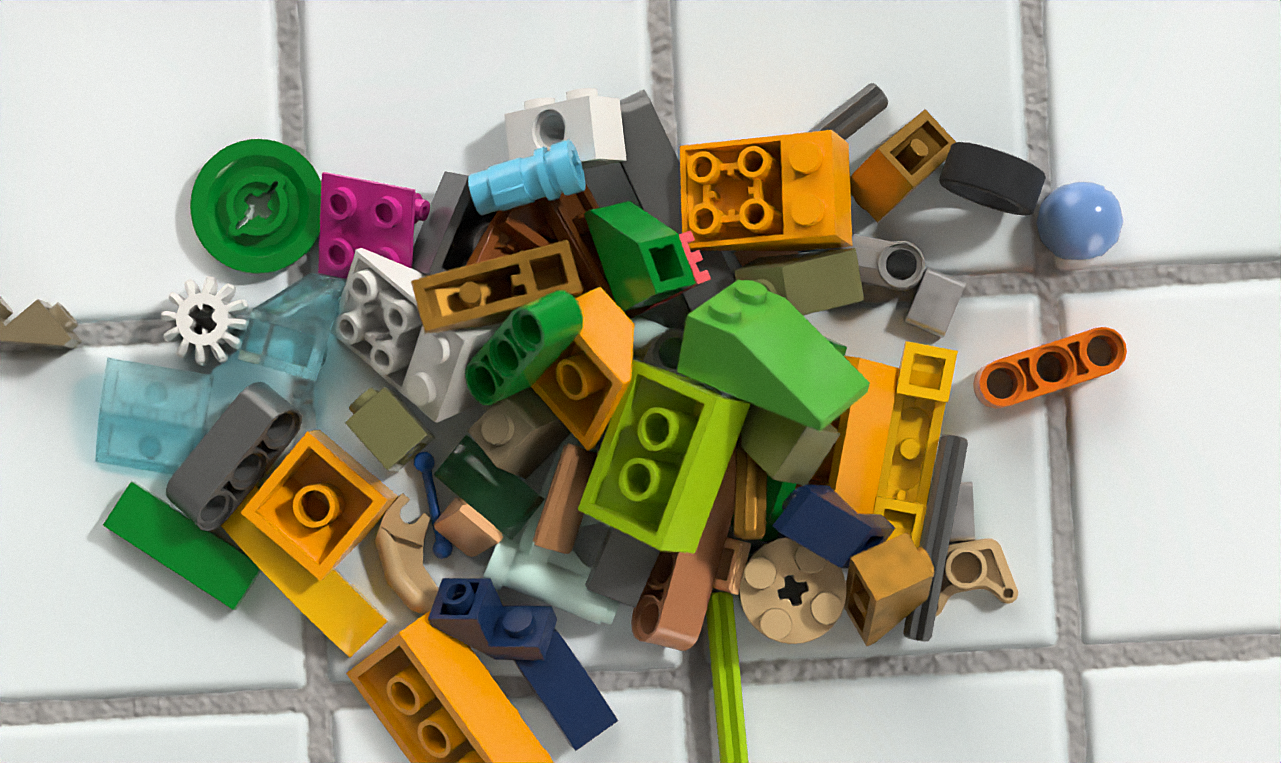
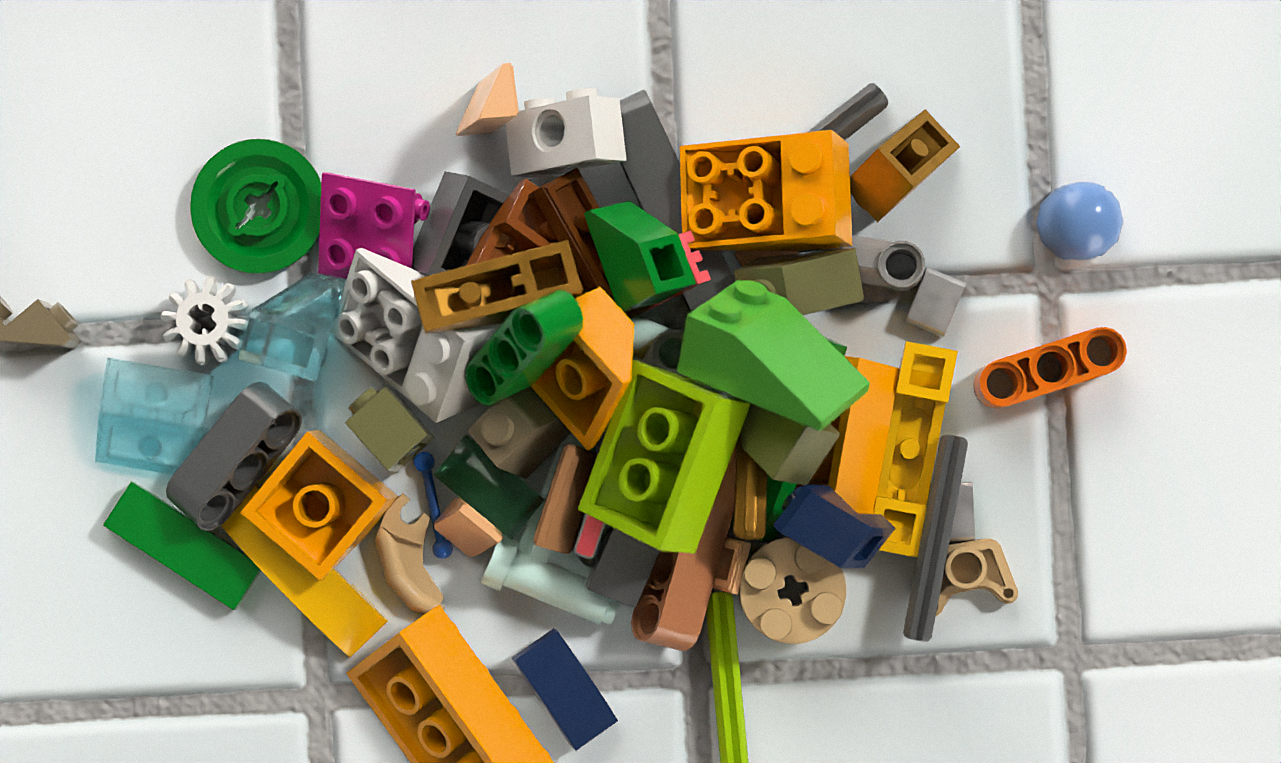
dark blue slope [428,578,557,660] -> none
medium azure axle [468,139,586,215] -> none
pearl gold slope [844,532,934,646] -> none
black tyre [939,142,1046,216] -> none
none -> light nougat slope [456,63,519,136]
none -> coral piece [573,513,605,559]

